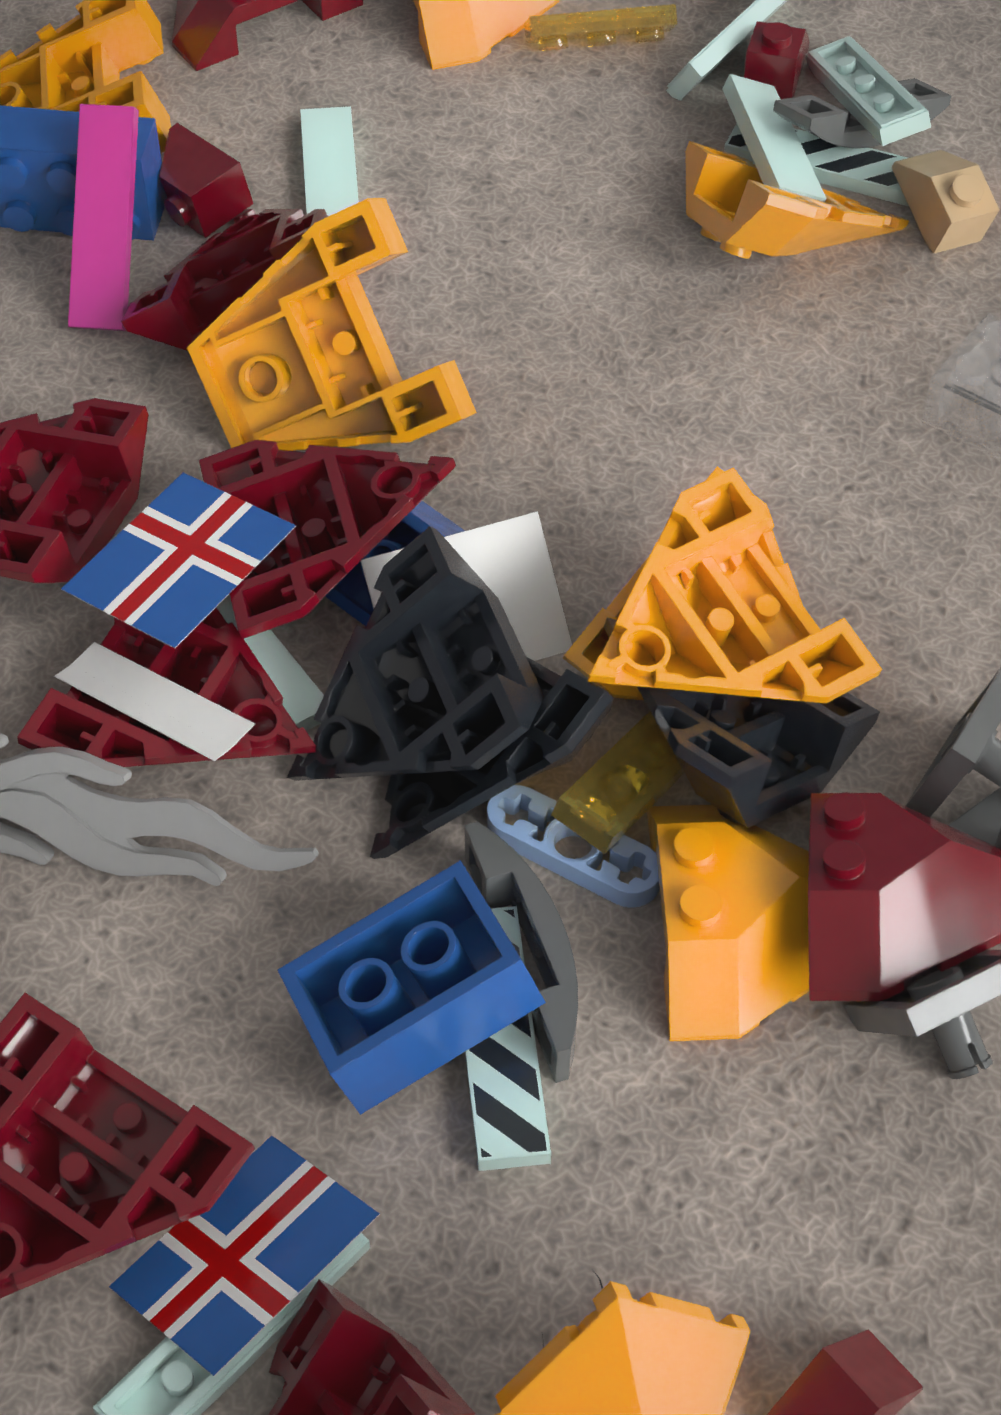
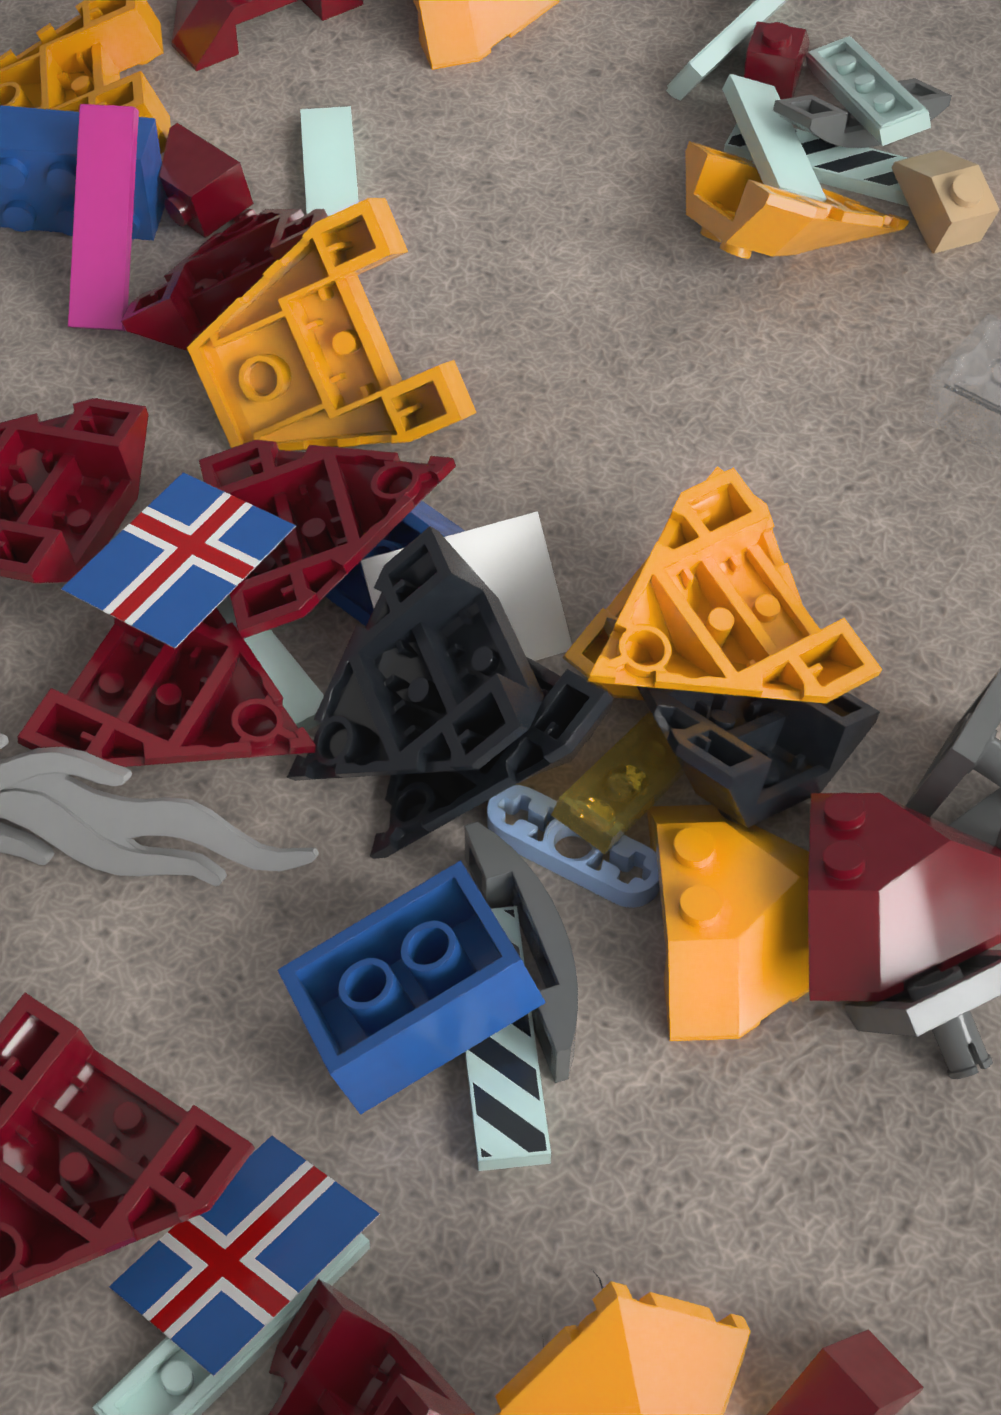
white sticker [54,642,255,761] -> none
clear yellow plate [524,4,678,51] -> none

